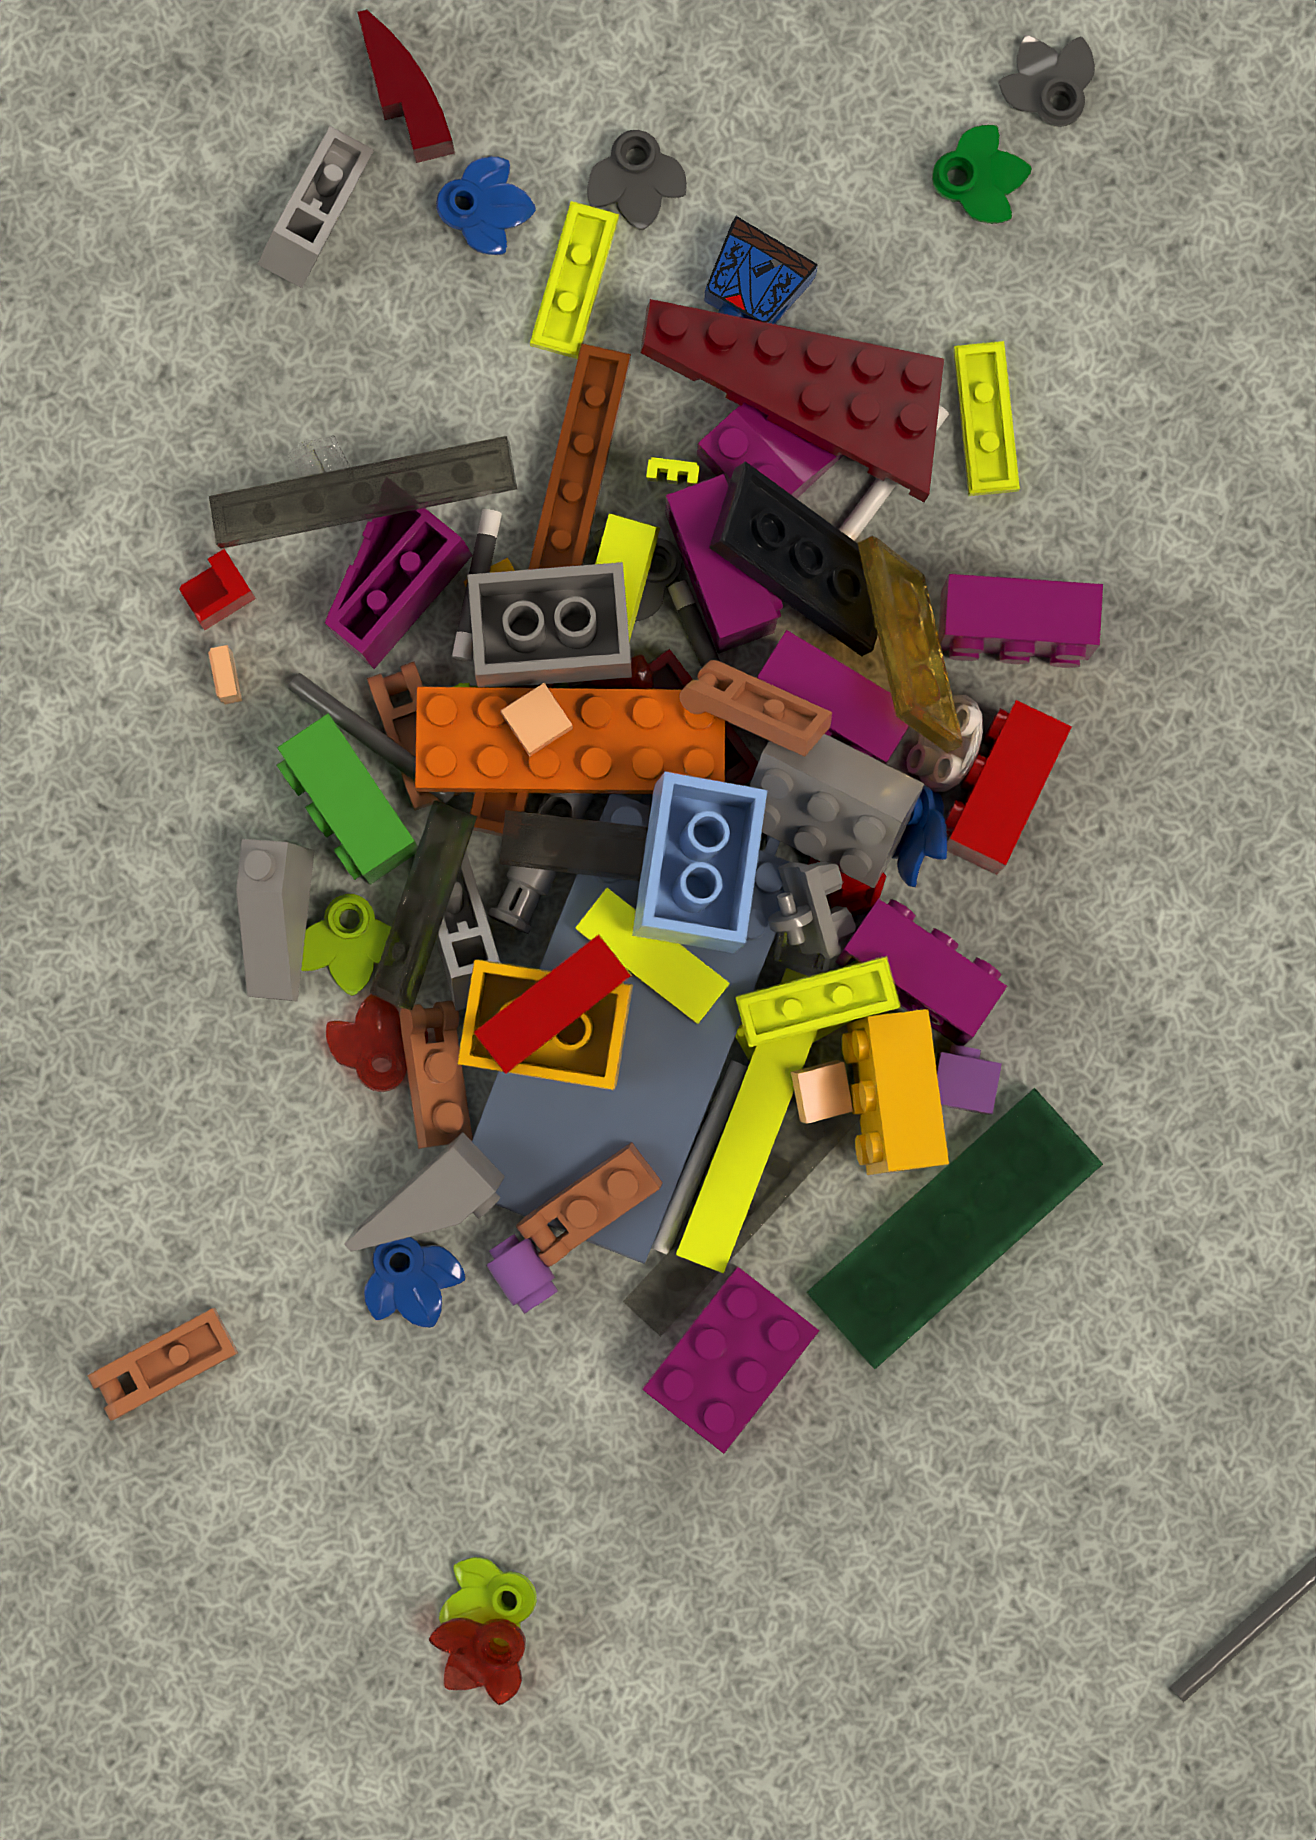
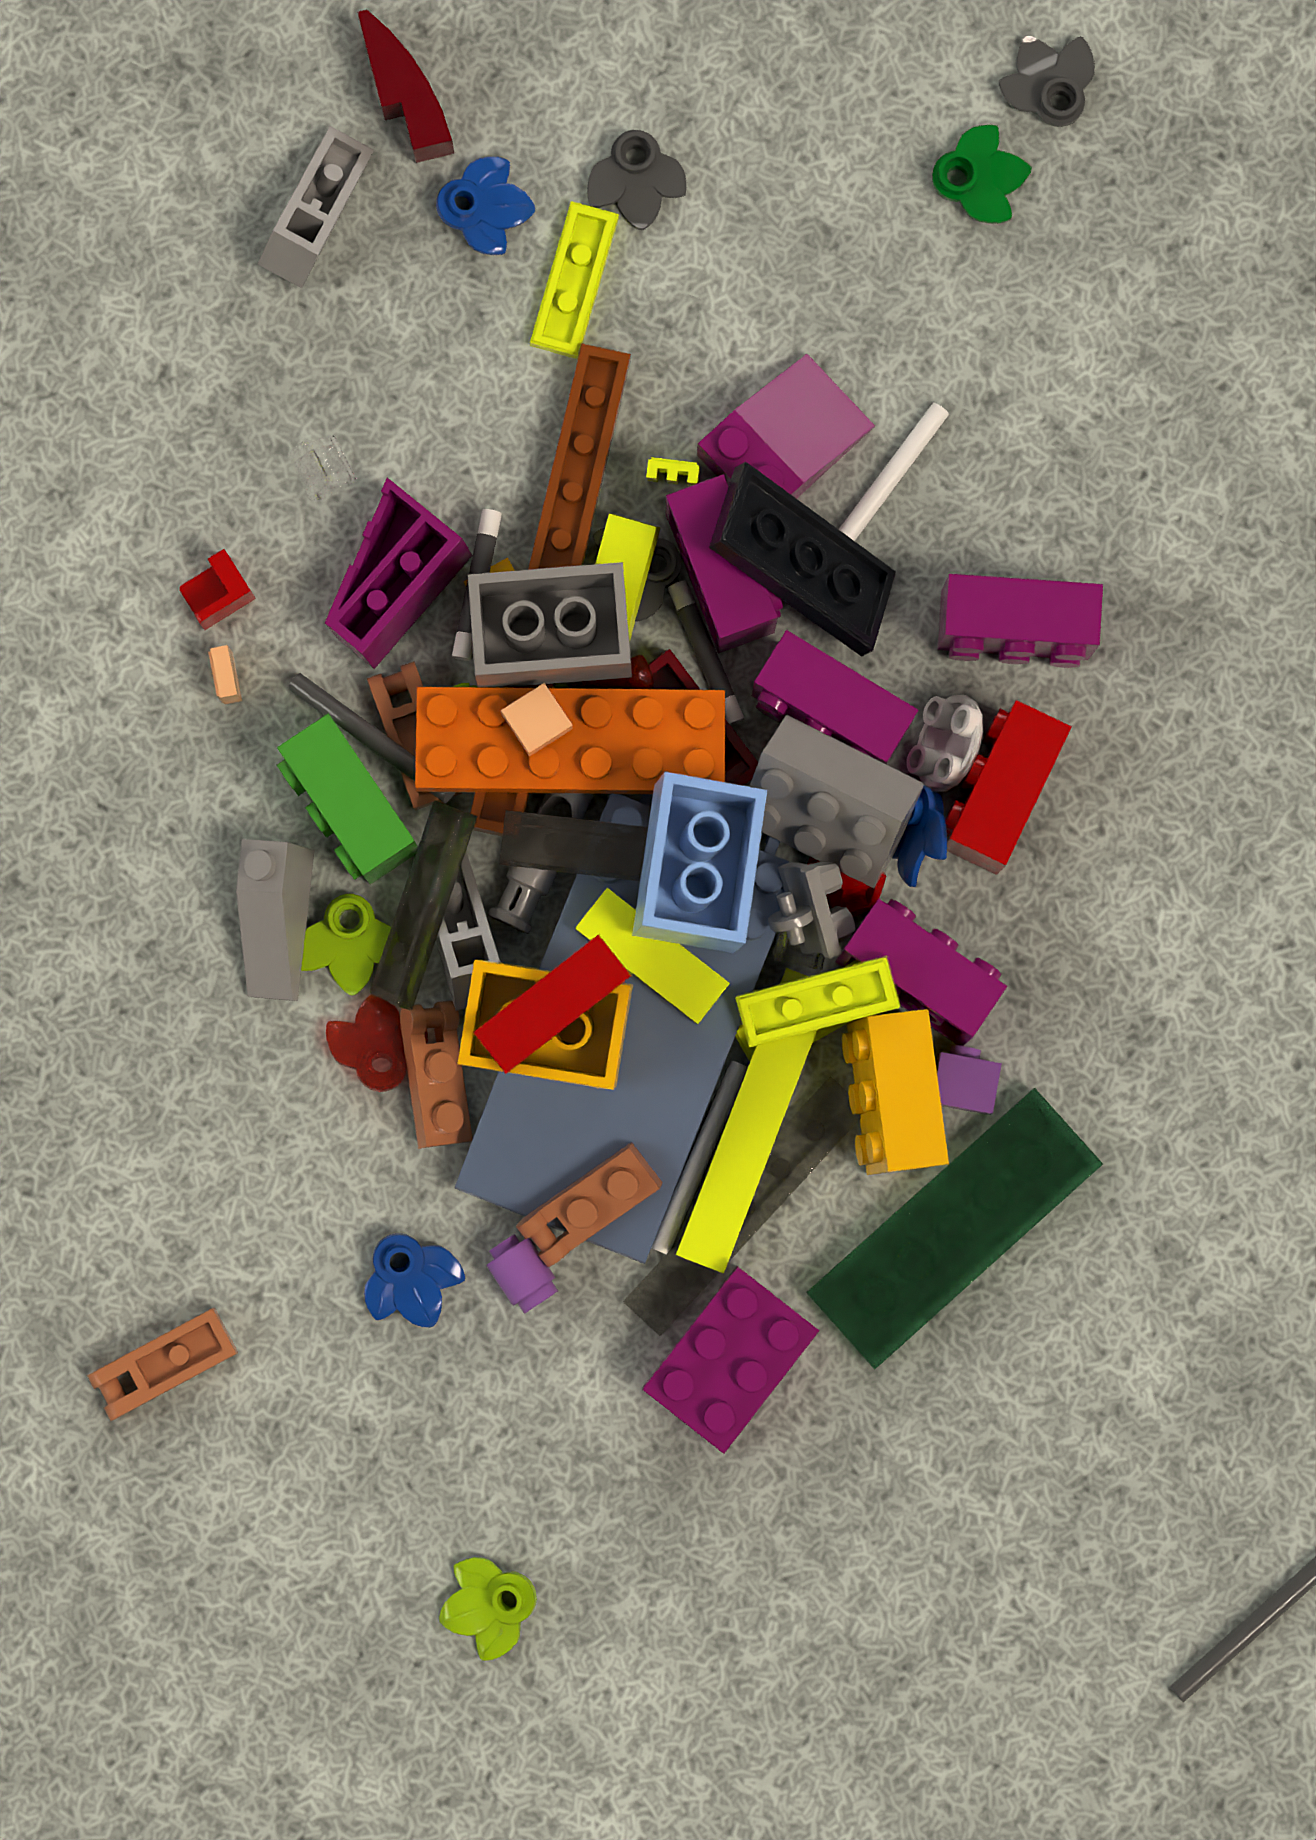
clear smoke tile [209,436,517,549] -> none
light grey slope [344,1132,505,1252] -> none
clear red plate [429,1617,526,1705] -> none
dark red wing [640,299,944,502] -> none
nougat plate [679,660,832,757] -> none
torso [704,216,818,324] -> none
light nougat tile [791,1060,853,1124] -> none
clear yellow tile [858,536,963,753] -> none
neon yellow tile [953,341,1020,496] -> none

